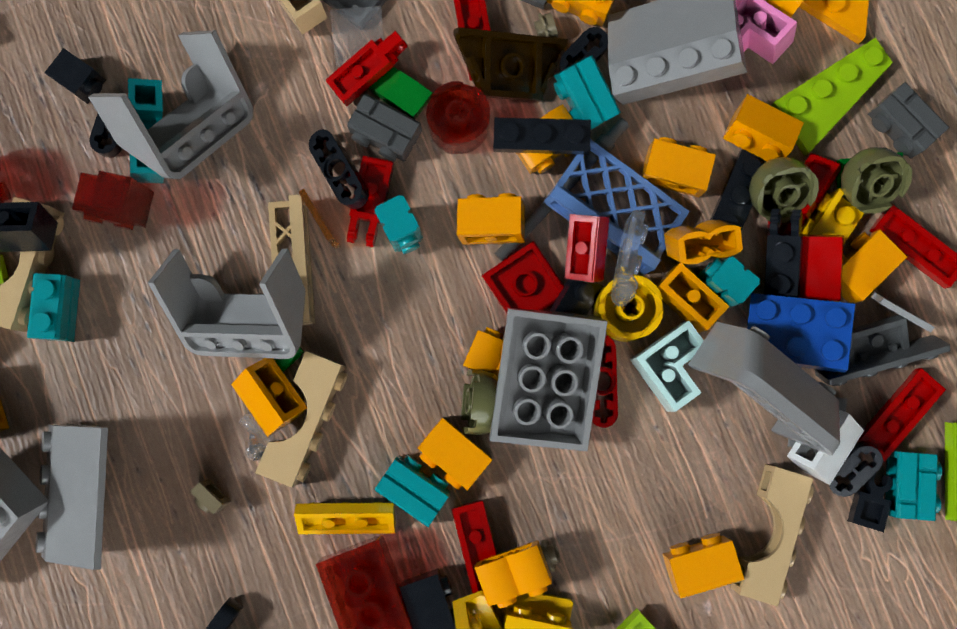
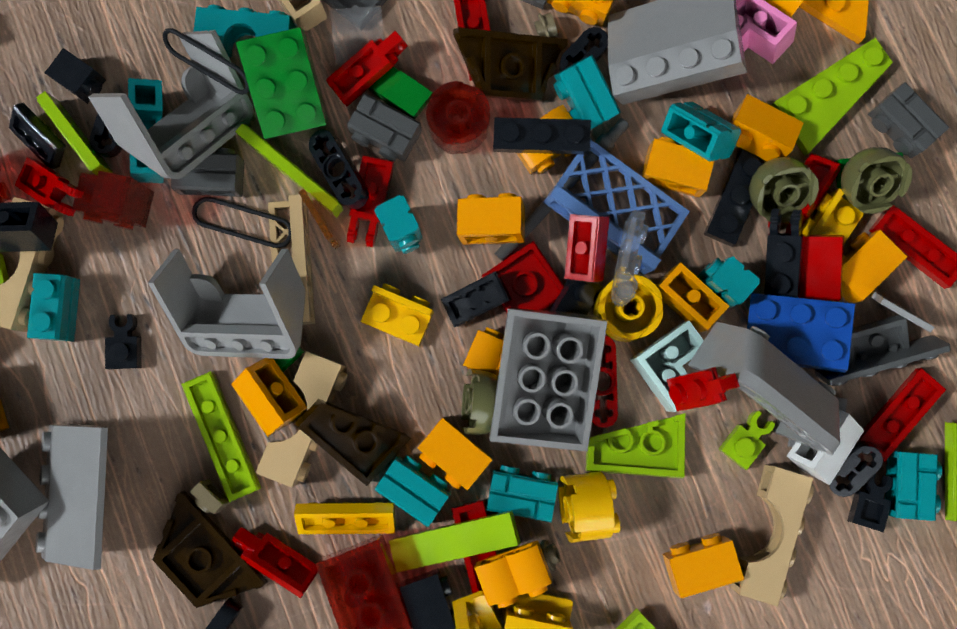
clear arm [239,411,270,461] -> none
light orange brick [664,220,743,264] -> none
none -> black plate [8,102,66,169]
none -> red hinge [15,157,84,217]
none -> lime tile [36,91,113,179]
none -> black plate [105,314,142,370]
none -> dark brown wing [152,490,268,608]
none -> black piece [163,28,249,95]
none -> dark grey brick [171,148,245,197]
none -> lime tile [181,371,261,502]
none -> black piece [192,197,291,248]
none -> teal arch [193,5,296,58]
none -> red hinge [231,527,321,598]
none -> lime tile [235,124,343,218]
none -> green brick [236,26,328,139]
none -> dark brown wing [295,399,411,486]
none -> yellow bracket [360,283,434,347]
none -> lime tile [389,510,521,573]
none -> black plate [441,271,512,328]
none -> teal brick [486,465,558,522]
none -> yellow brick [558,471,620,543]
none -> lime wing [585,413,686,479]
none -> teal brick [661,102,741,161]
none -> red hinge [666,367,740,411]
none -> lime plate [718,411,775,470]

